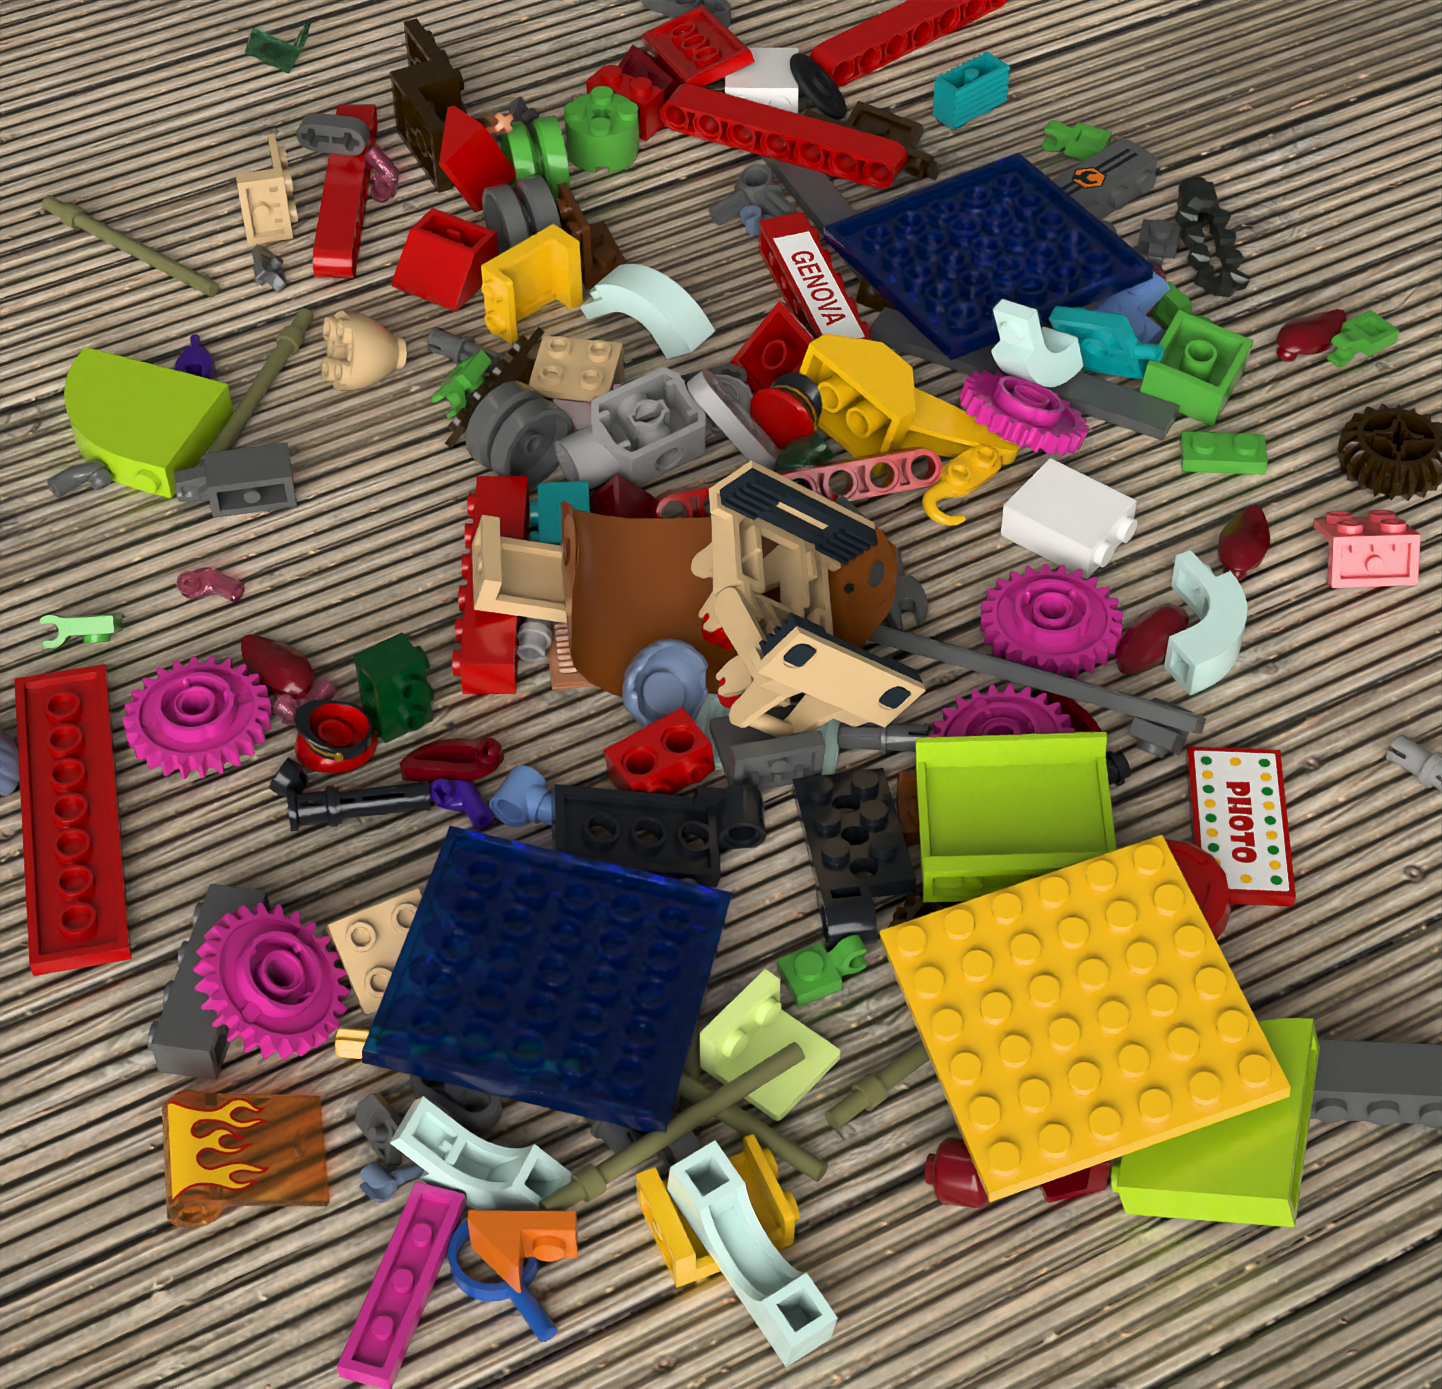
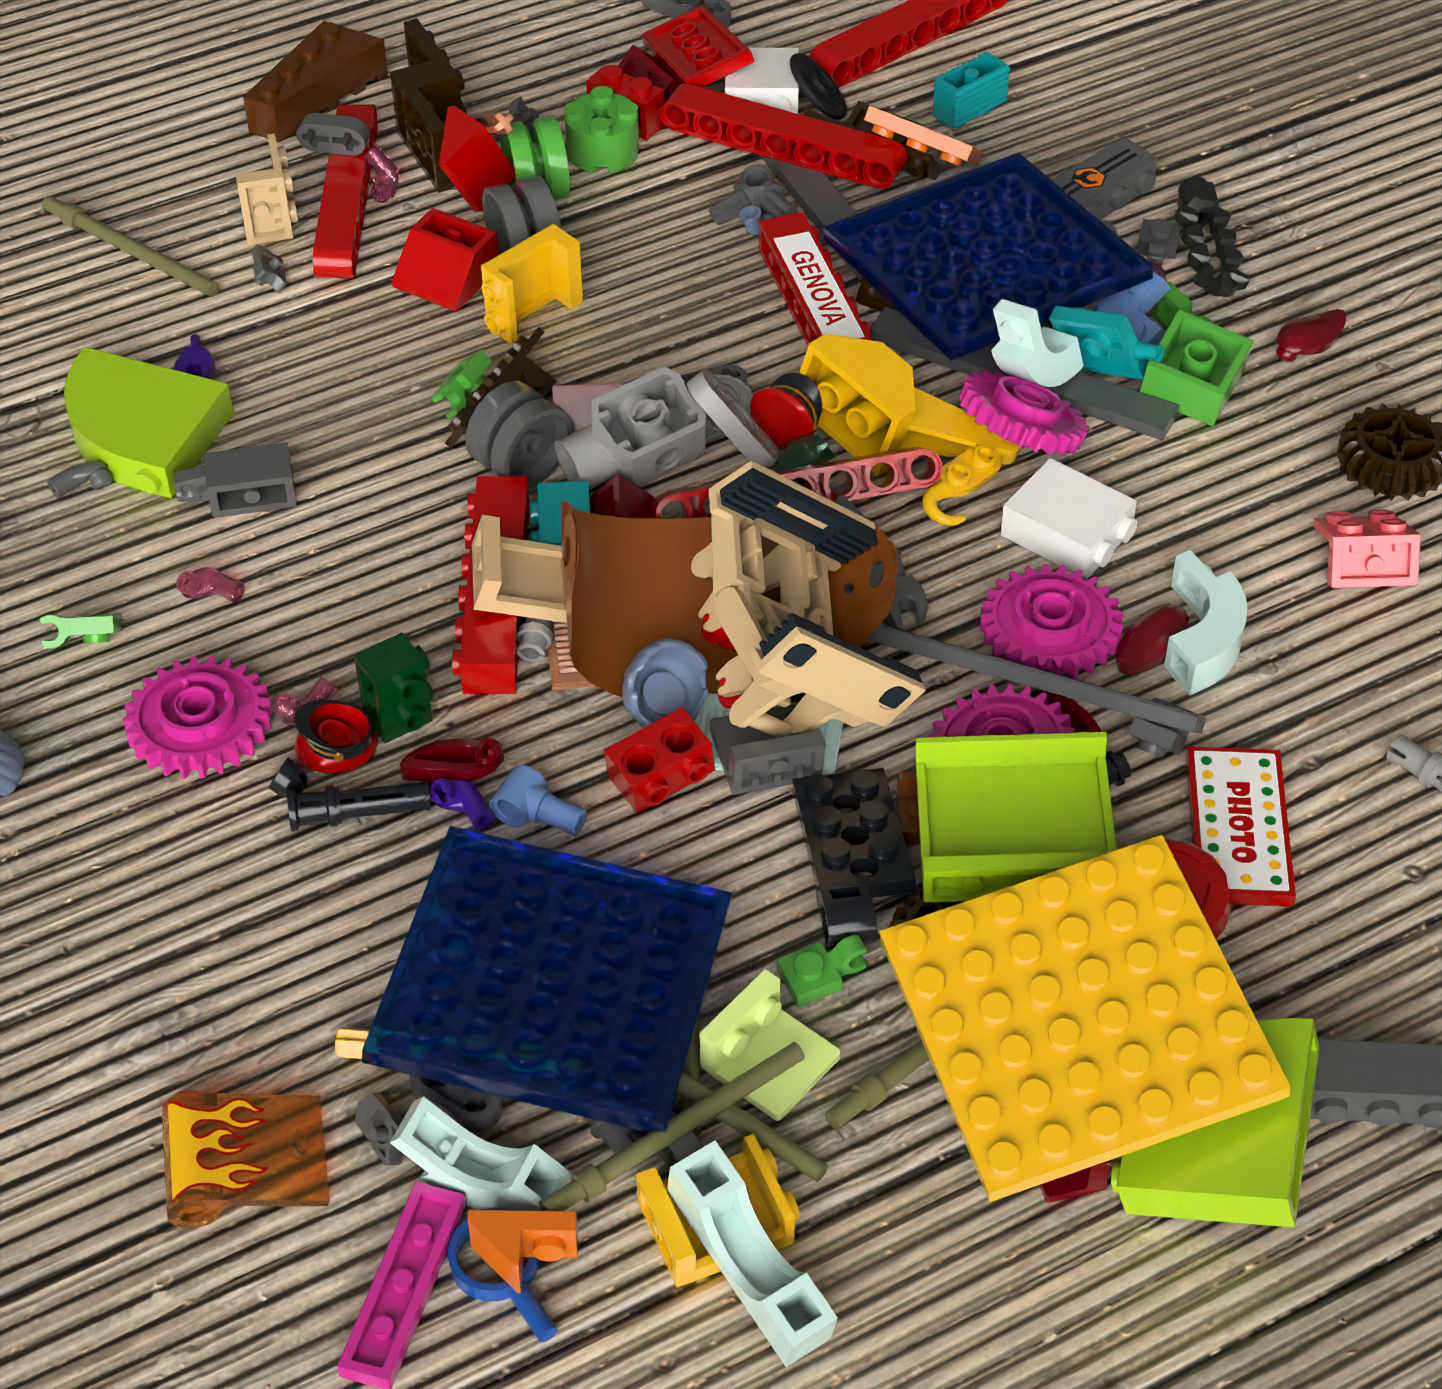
red plate [14,664,132,976] -> none
dark grey brick [148,884,271,1080] -> none
dark pink gear [193,902,350,1060] -> none
olive bar [199,308,314,466] -> none
dark red arm [241,634,315,702] -> none
clear green bracket [245,21,311,74] -> none
tan piece [321,310,407,391] -> none
tan bracket [322,888,455,1015] -> none
sand blue hand [359,1162,424,1203] -> none
dark grey axle [426,327,503,374] -> none
tan bracket [528,335,624,402] -> none
black hinge [551,784,766,887] -> none
reddish brown bracket [554,182,627,289] -> none
light aqua arch [580,264,715,359] -> none
red slope [730,301,816,393] -> none
dark grey axle [837,722,929,755] -> none
dark red head [925,1137,991,1208] -> none
bright green plate [1042,120,1112,161] -> none
bright green plate [1180,431,1268,475] -> none
dark red arm [1218,505,1270,581] -> none
bright green plate [1327,310,1399,367] -> none
none -> reddish brown wedge [243,21,388,143]
none -> wing [864,106,984,167]

